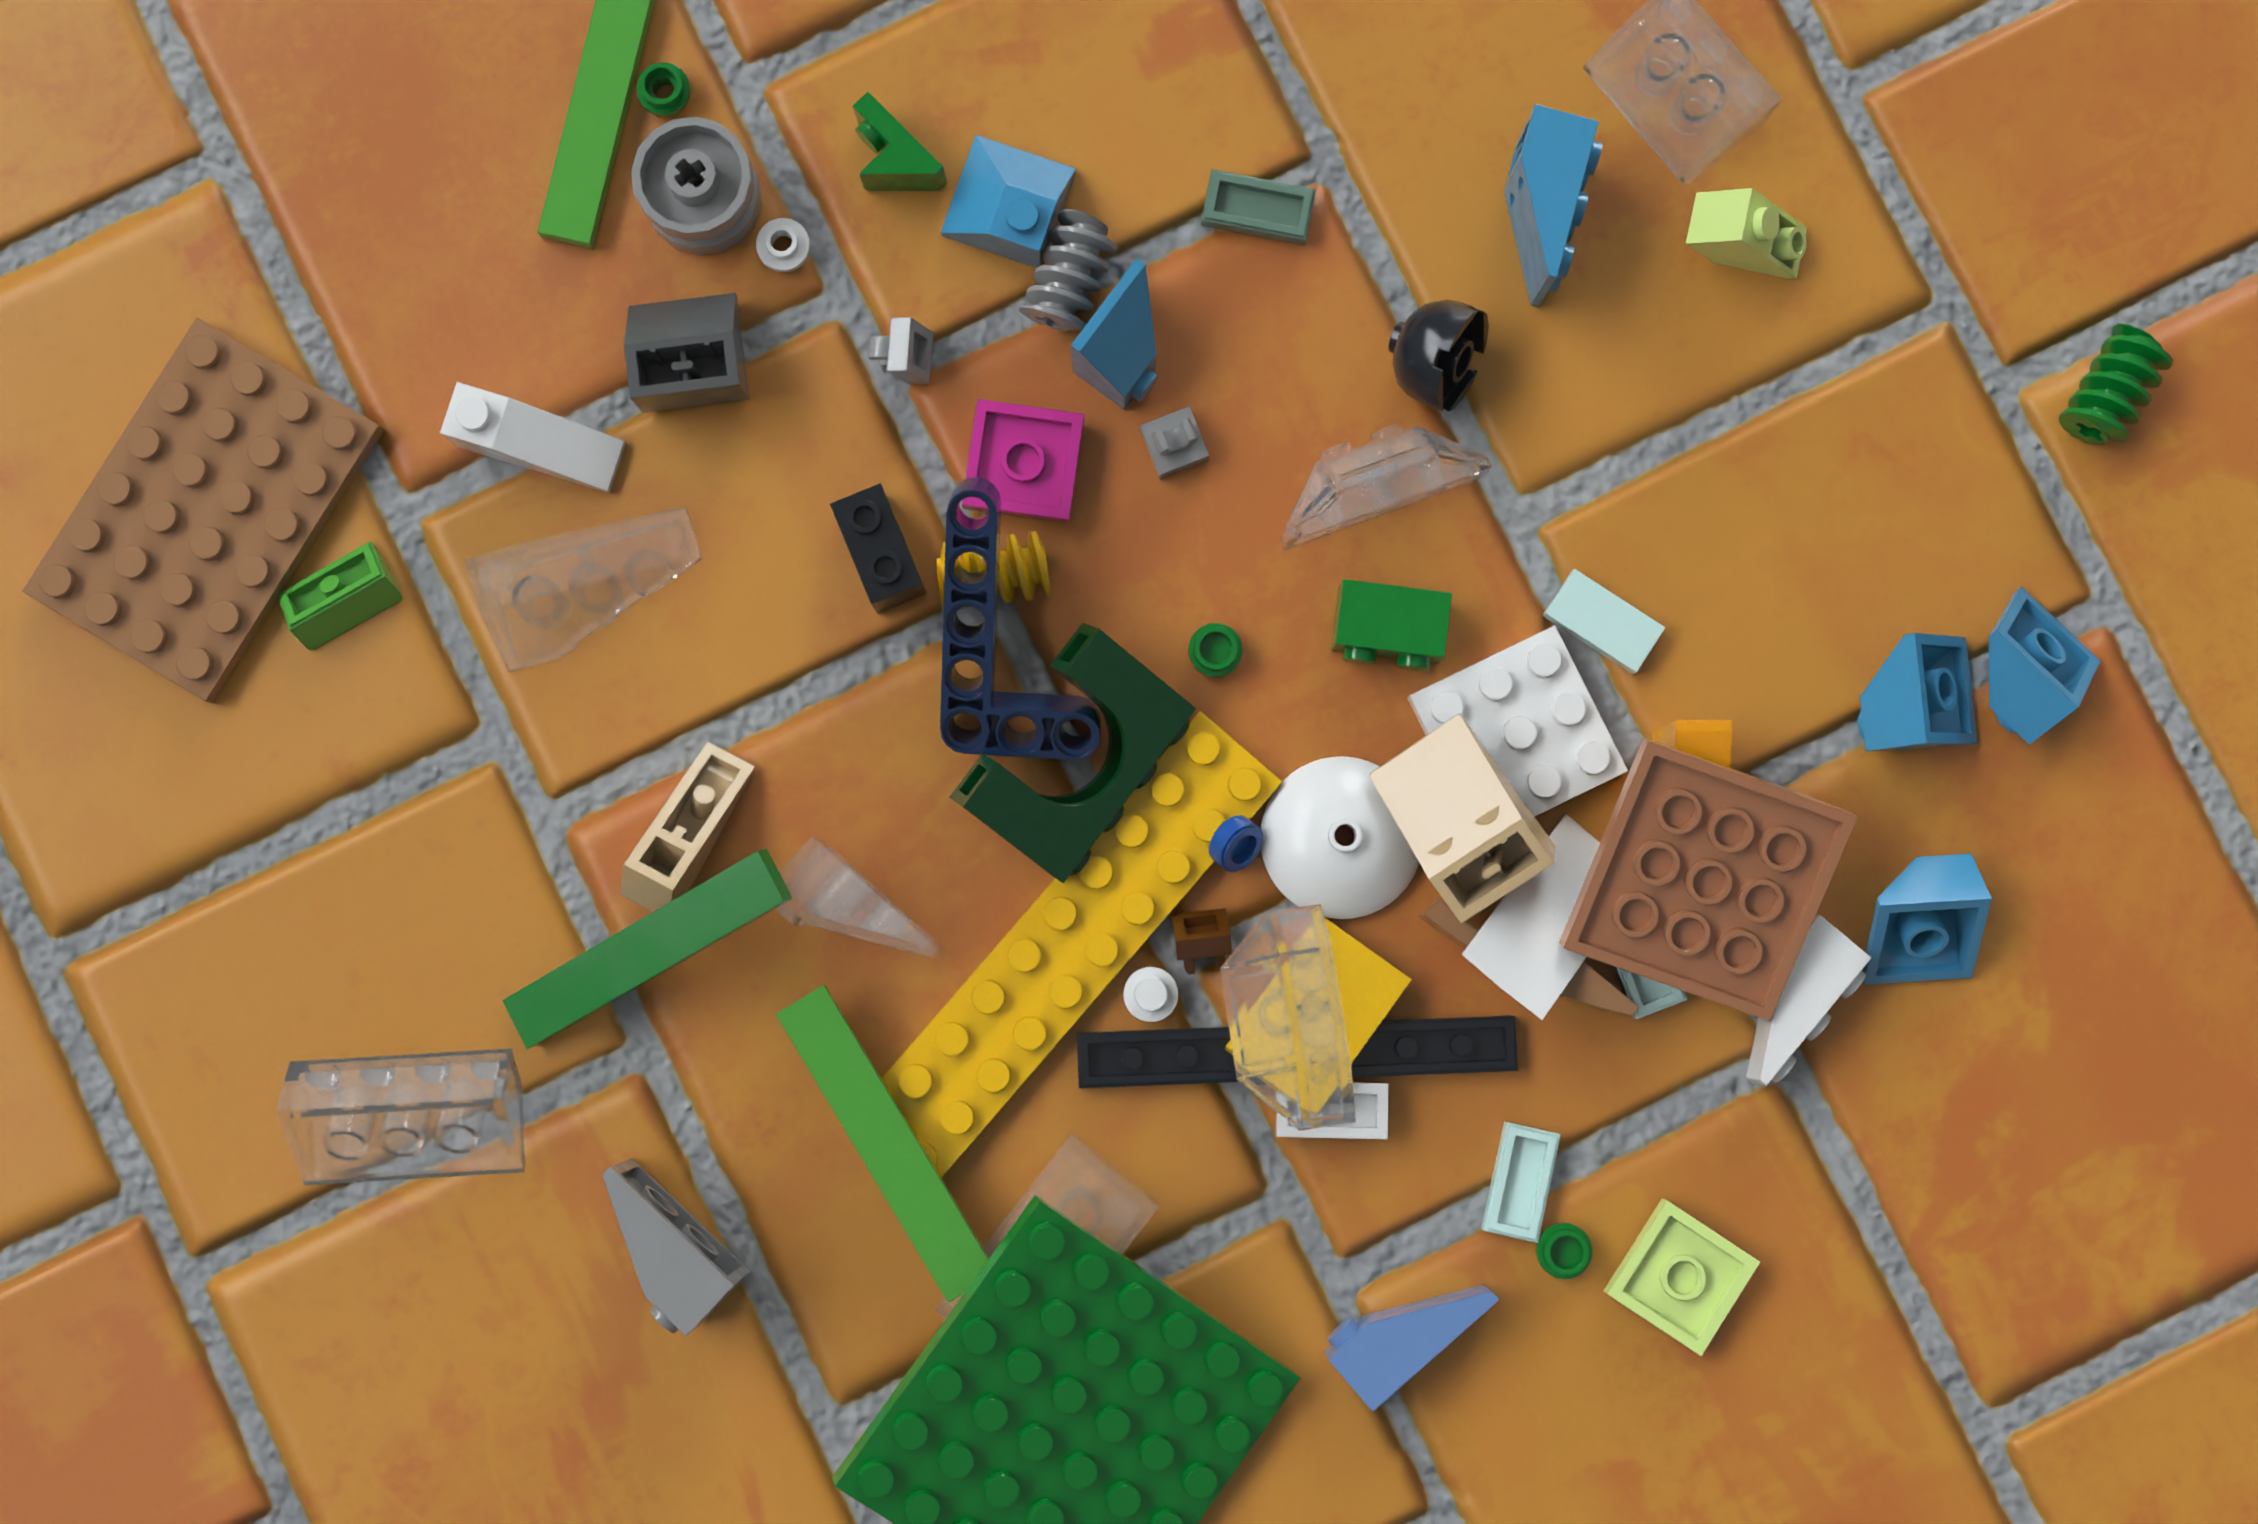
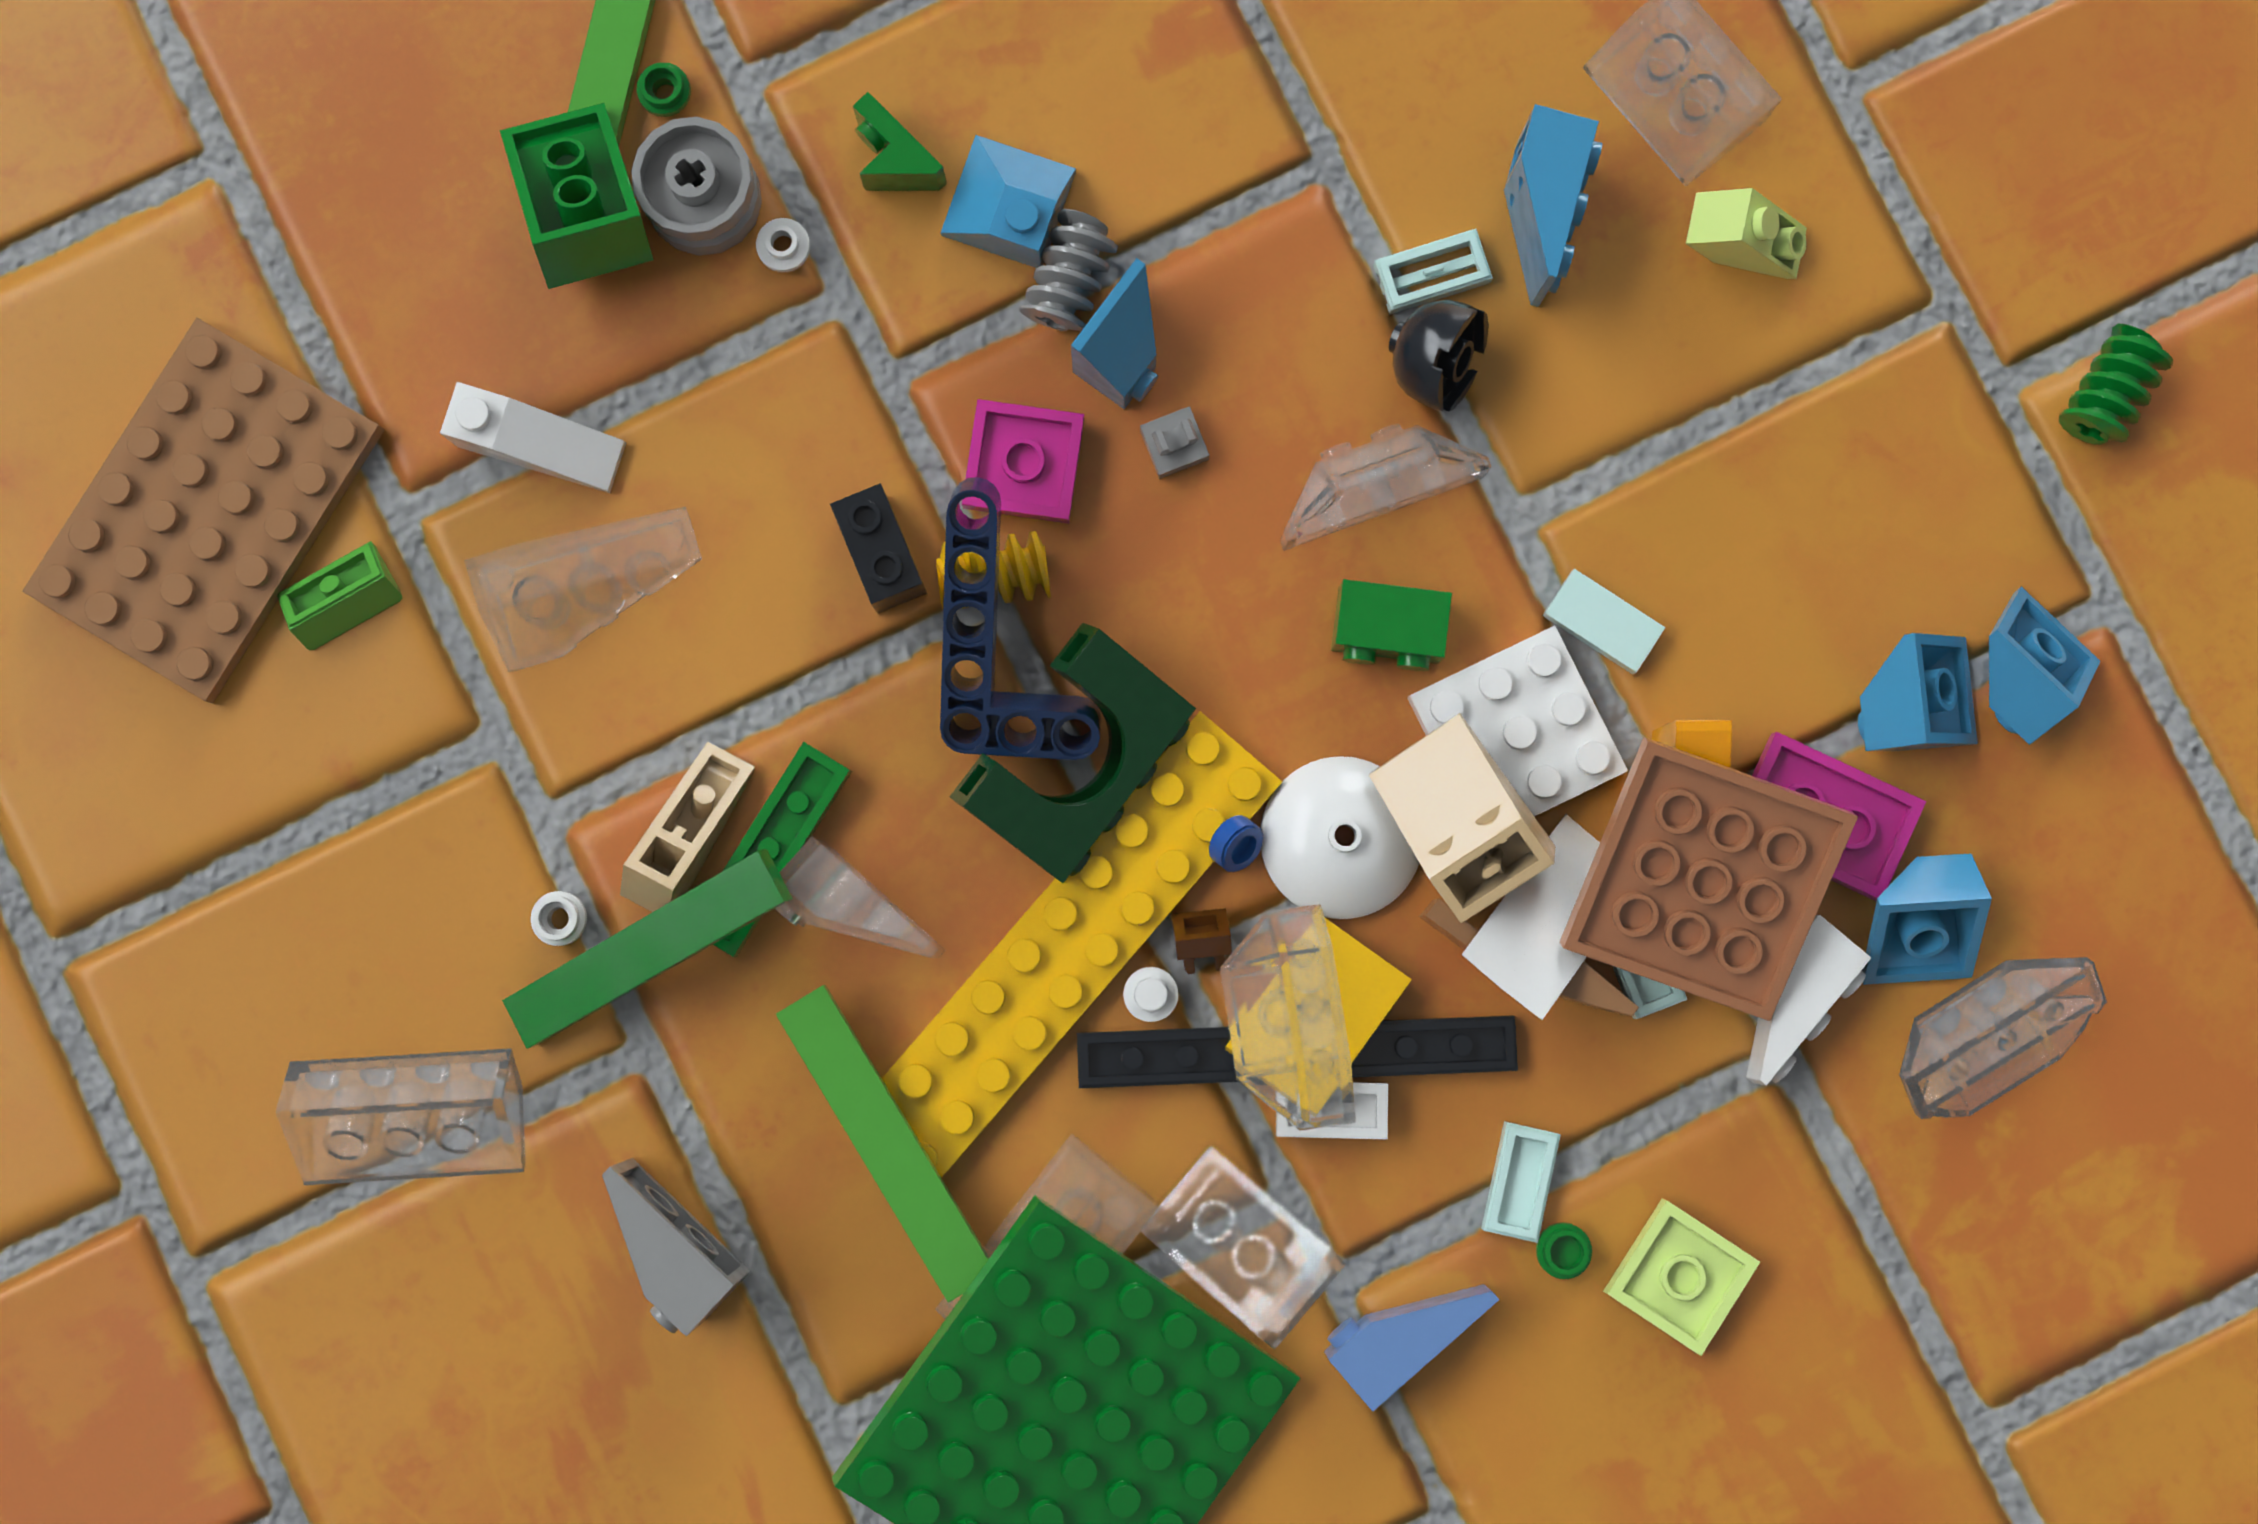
dark grey slope [624,293,749,413] -> none
light grey tile [868,317,933,384] -> none
green plate [1188,623,1243,678] -> none
sand green tile [1201,169,1316,246] -> none
none -> green slope [500,103,654,289]
none -> white plate [531,891,587,946]
none -> green plate [713,741,852,957]
none -> clear slope [1139,1146,1346,1350]
none -> light aqua tile [1373,228,1493,315]
none -> dark pink plate [1752,732,1926,901]
none -> clear wedge [1899,957,2107,1119]

